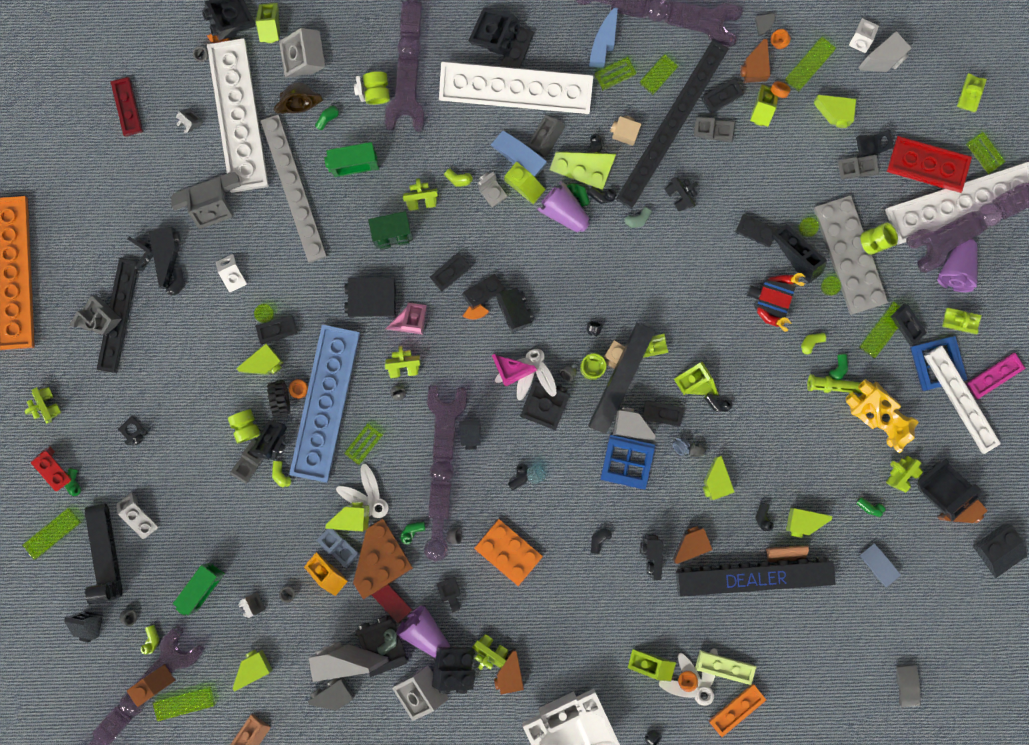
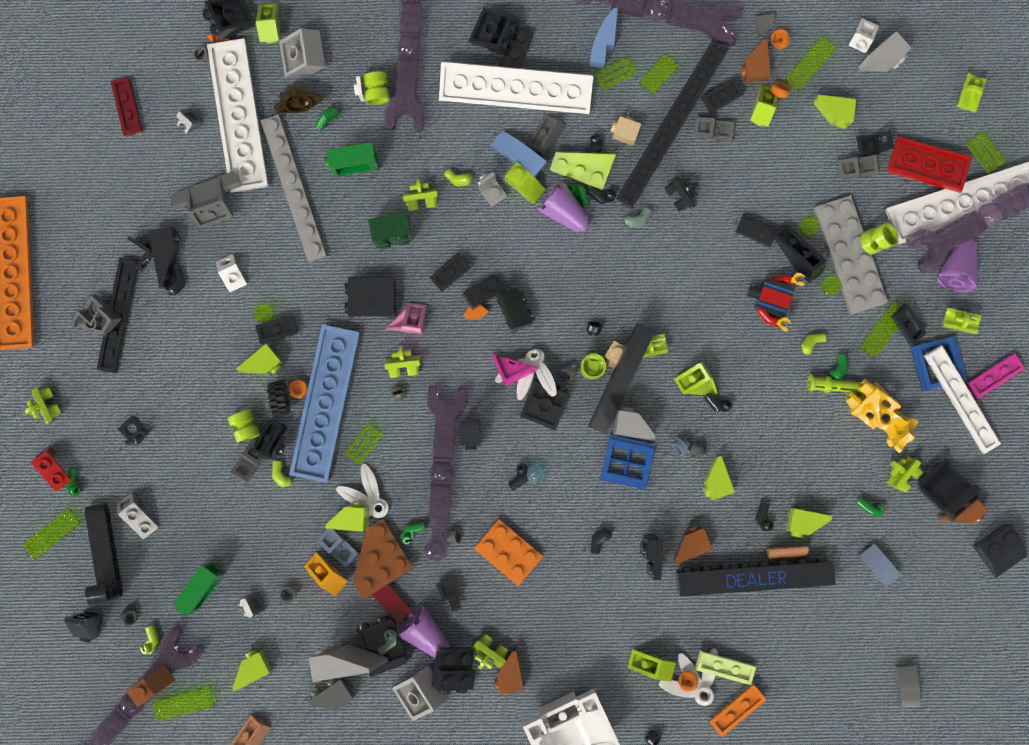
black plate [642,401,684,427] -> none

